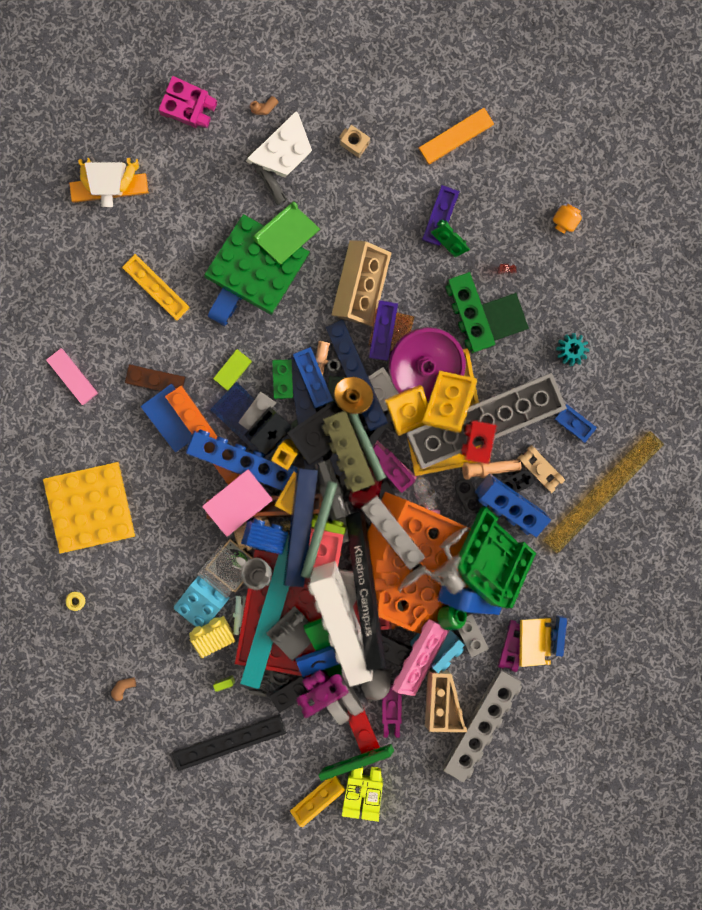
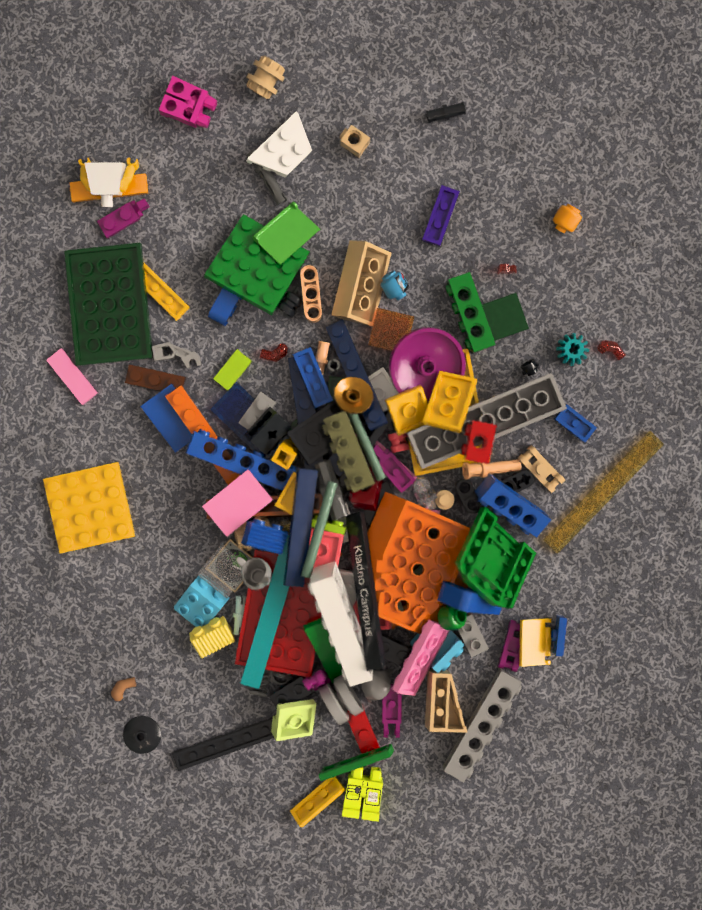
light yellow plate [66,592,85,611] -> none
lime tile [213,675,235,692] -> none
medium nougat arm [250,96,279,115] -> none
dark grey hinge [266,606,311,661] -> none
green hinge [272,360,293,399] -> none
blue tile [296,646,338,677] -> none
magenta plate [296,674,349,718] -> none
light grey plate [361,496,426,570] -> none
dark purple plate [369,300,398,361] -> none
light grey plant [398,527,469,594] -> none
light orange tile [419,108,494,165] -> none
green hinge [431,219,470,258] -> none
none -> dark green plate [64,243,153,366]
none -> magenta hinge [97,199,150,239]
none -> black dish [123,716,161,754]
none -> light grey piece [152,342,202,369]
none -> tan piece [246,56,285,99]
none -> clear red arm [260,343,288,362]
none -> yellowish green plate [271,699,316,741]
none -> black wheel [277,291,303,318]
none -> light nougat beam [300,265,322,323]
none -> dark azure head [380,270,409,300]
none -> coral wheel [388,433,410,453]
none -> black pin [426,102,466,123]
none -> tan brick [433,490,454,510]
none -> black plate [521,359,539,376]
none -> clear red arm [597,340,626,361]

